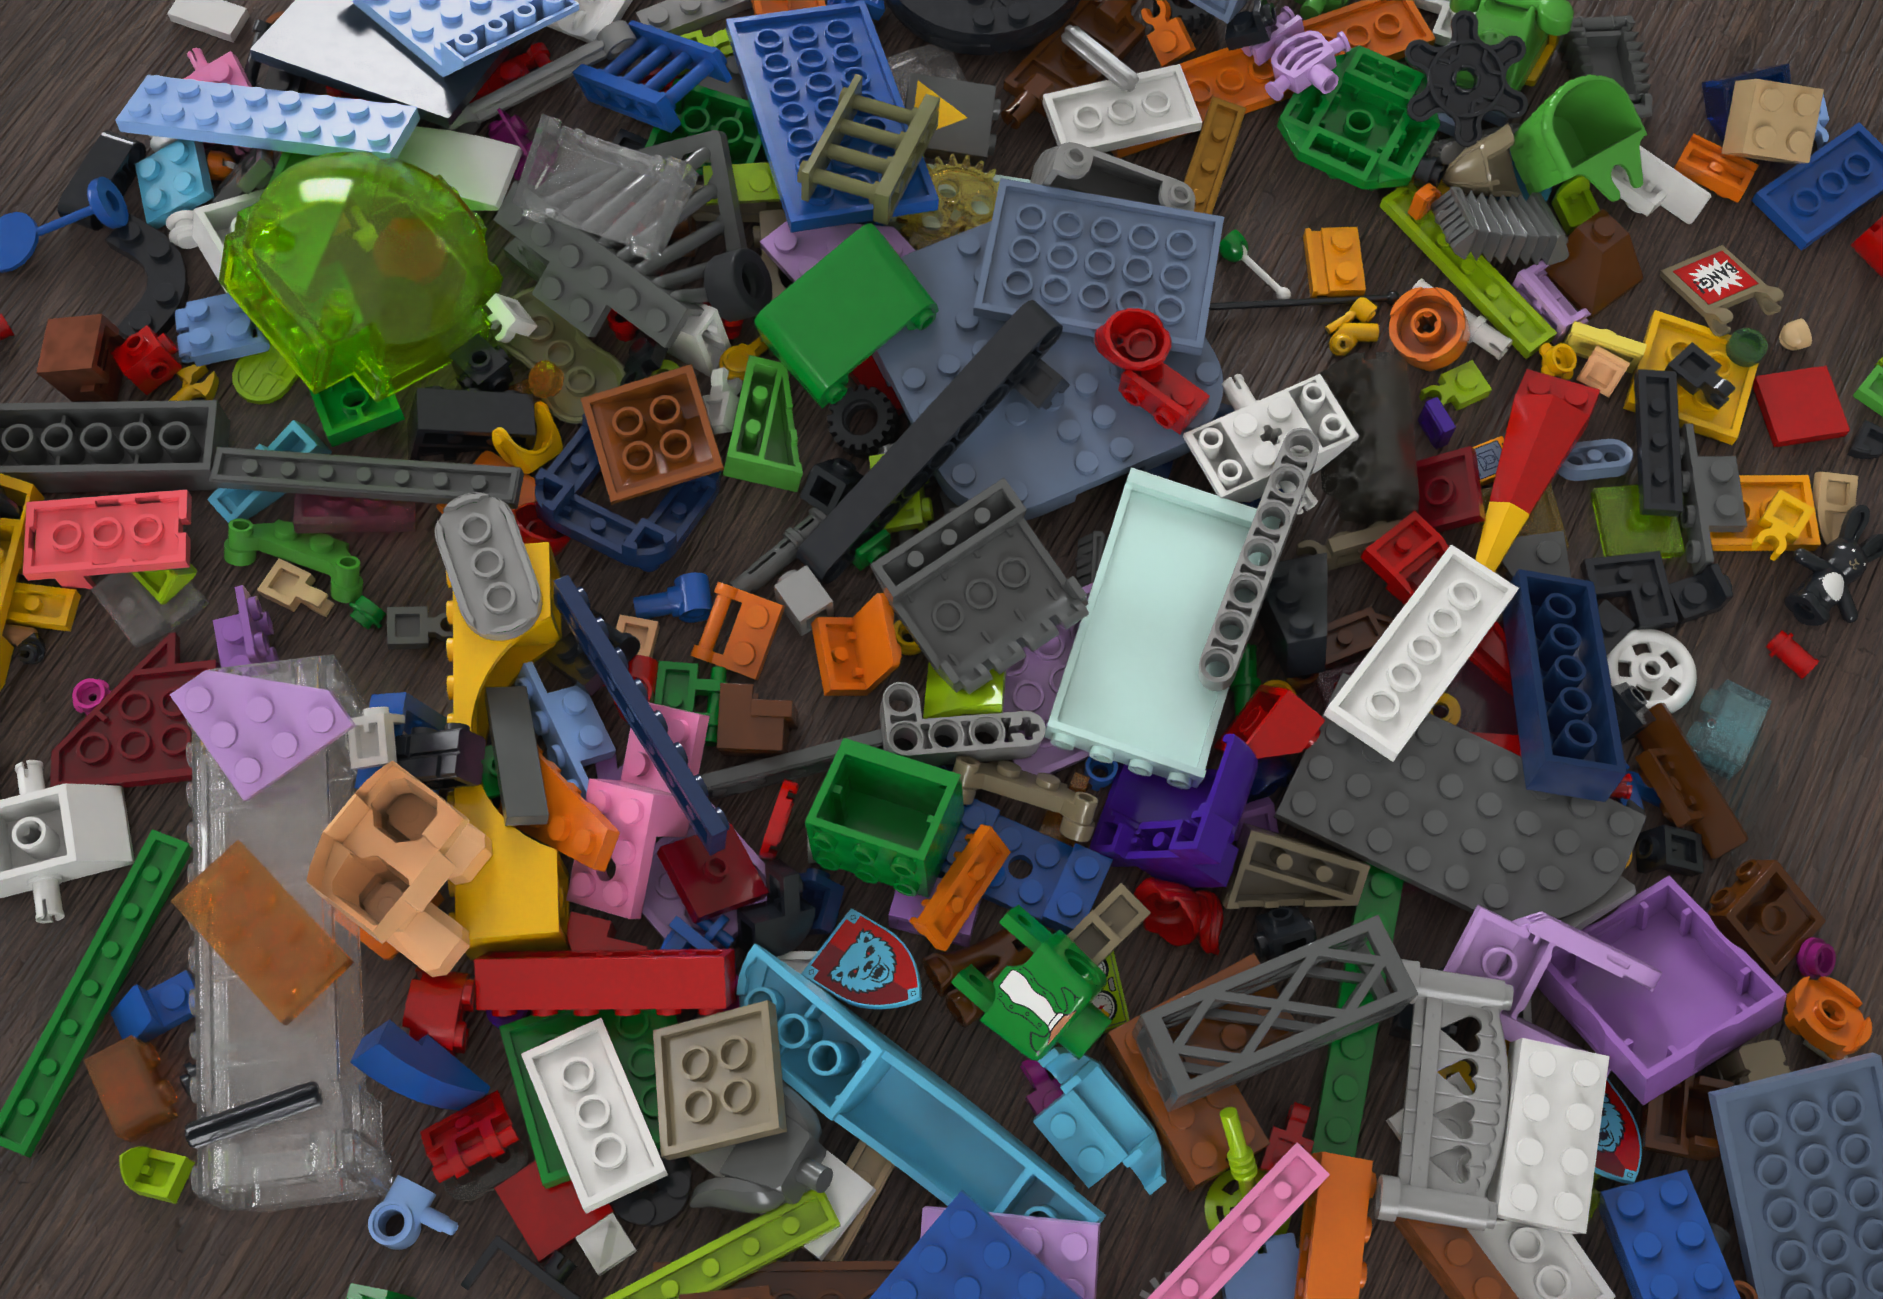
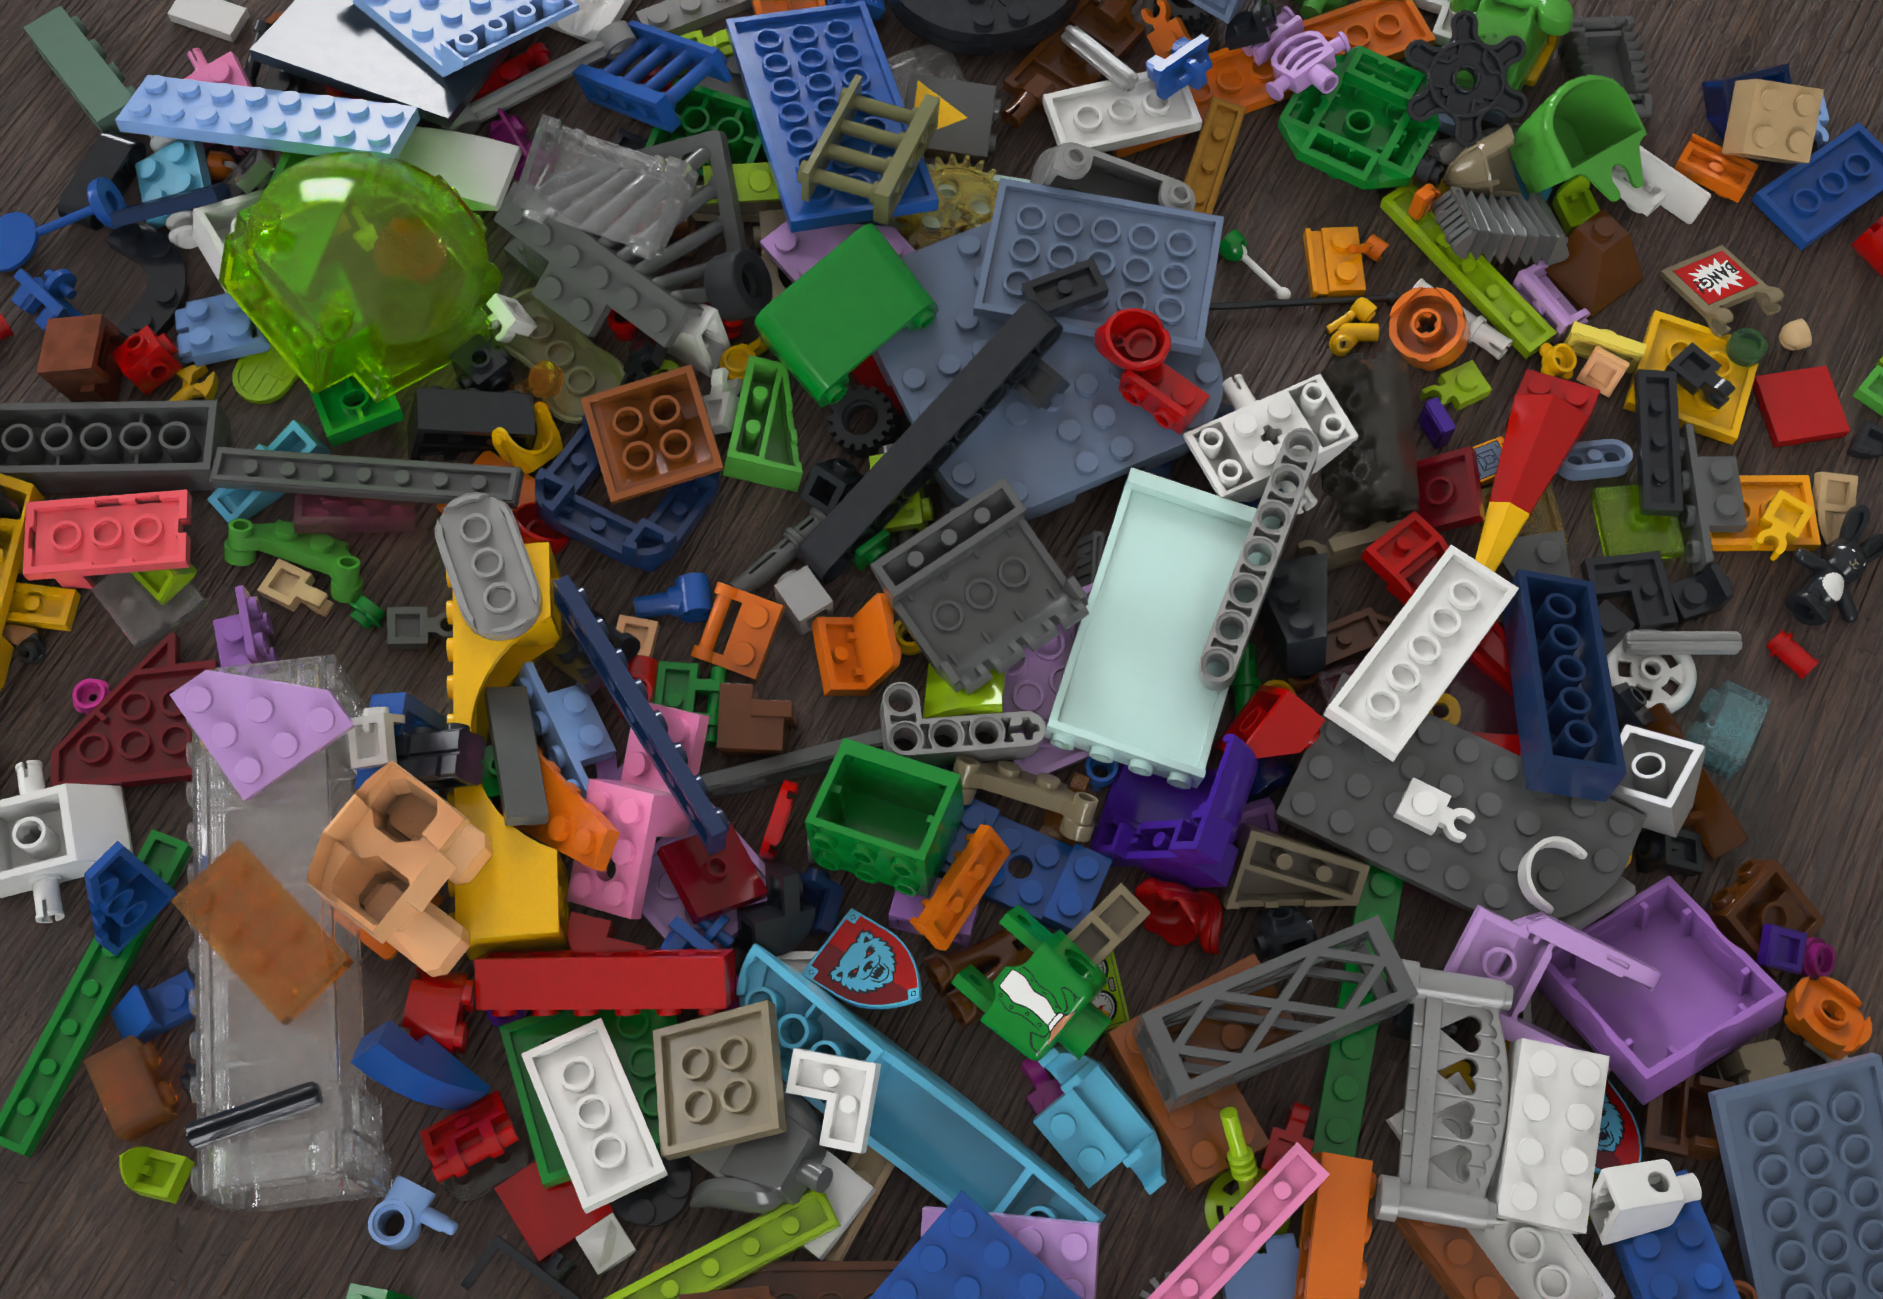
none -> blue hips [11,268,84,331]
none -> sand green brick [23,6,136,135]
none -> blue wedge [84,841,178,956]
none -> dark blue tile [110,182,231,228]
none -> white plate [786,1048,881,1154]
none -> black plate [1021,258,1109,317]
none -> blue hips [1146,34,1212,101]
none -> orange hand [1348,234,1390,263]
none -> white plate [1393,777,1475,843]
none -> white helmet [1517,836,1588,914]
none -> white torso [1589,1159,1702,1245]
none -> light grey slope [1609,724,1706,838]
none -> light grey axle [1623,631,1743,655]
none -> dark purple tile [1757,924,1808,975]

